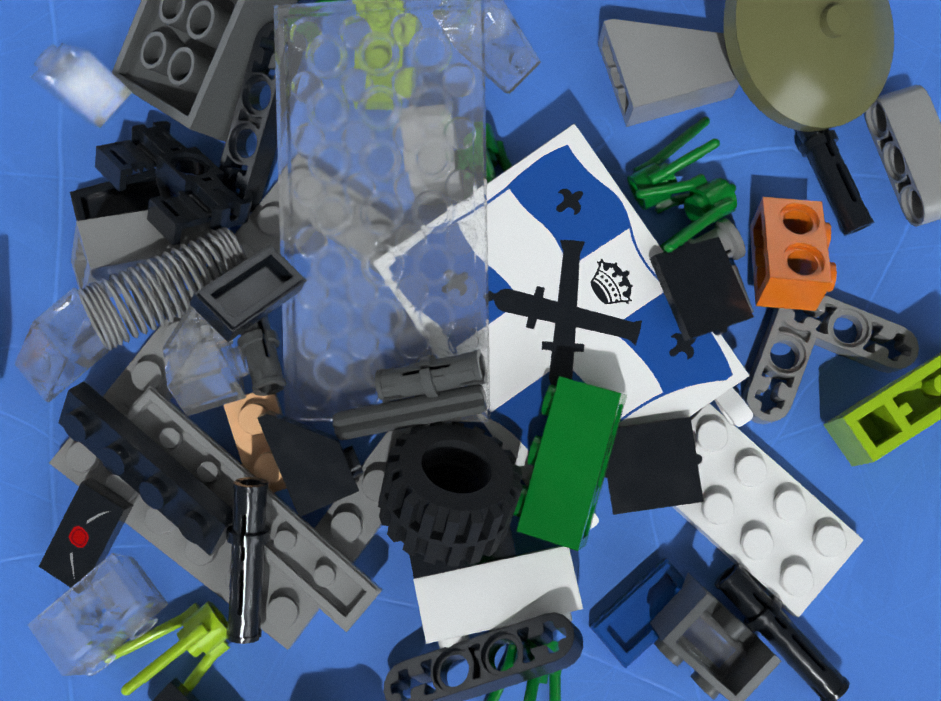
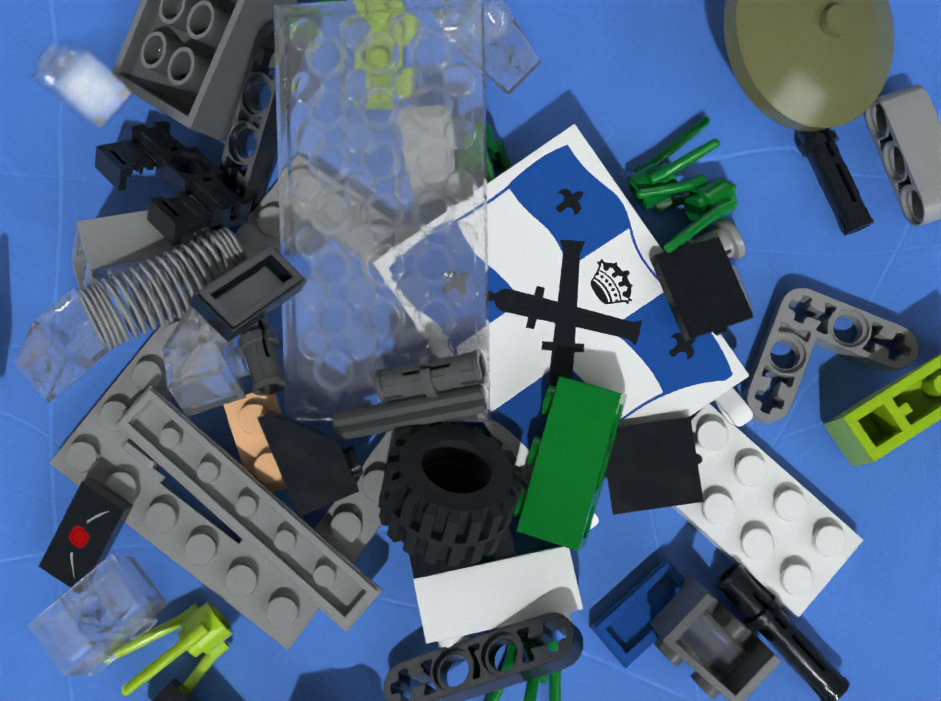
black plate [58,381,233,556] -> none
black tile [70,168,175,221] -> none
black pin [226,477,271,644] -> none
light grey slope [598,19,740,127] -> none
orange brick [750,197,837,311] -> none

